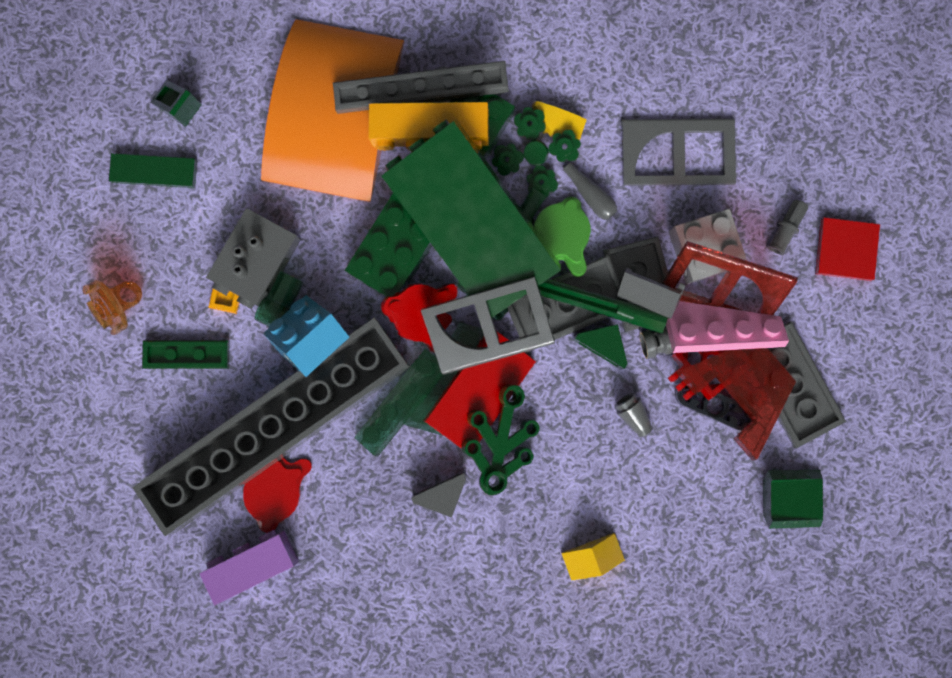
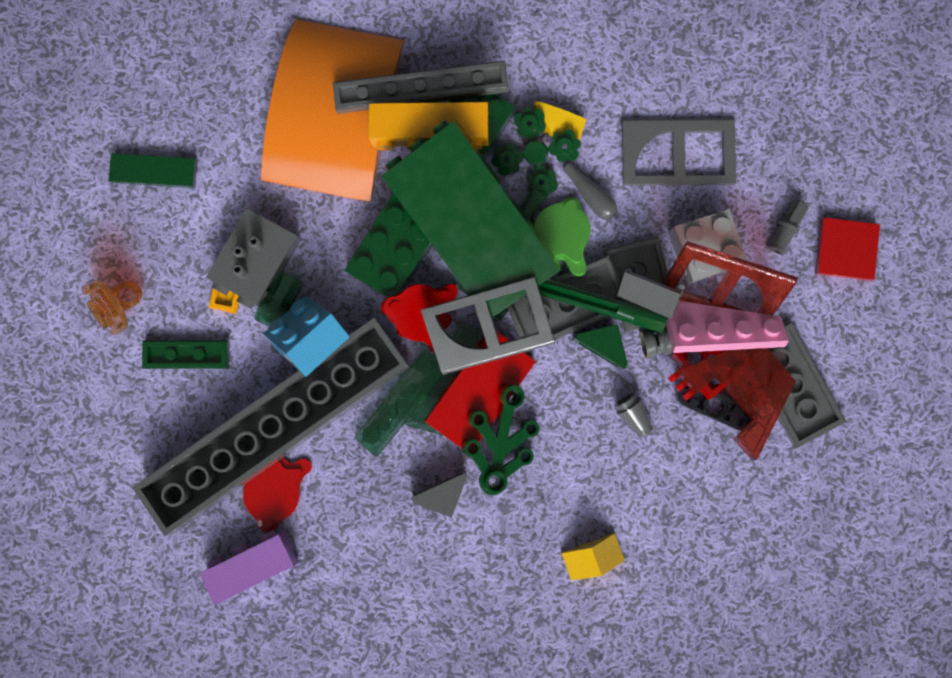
slope [150,80,202,127] -> none
dark green slope [763,469,823,529] -> none

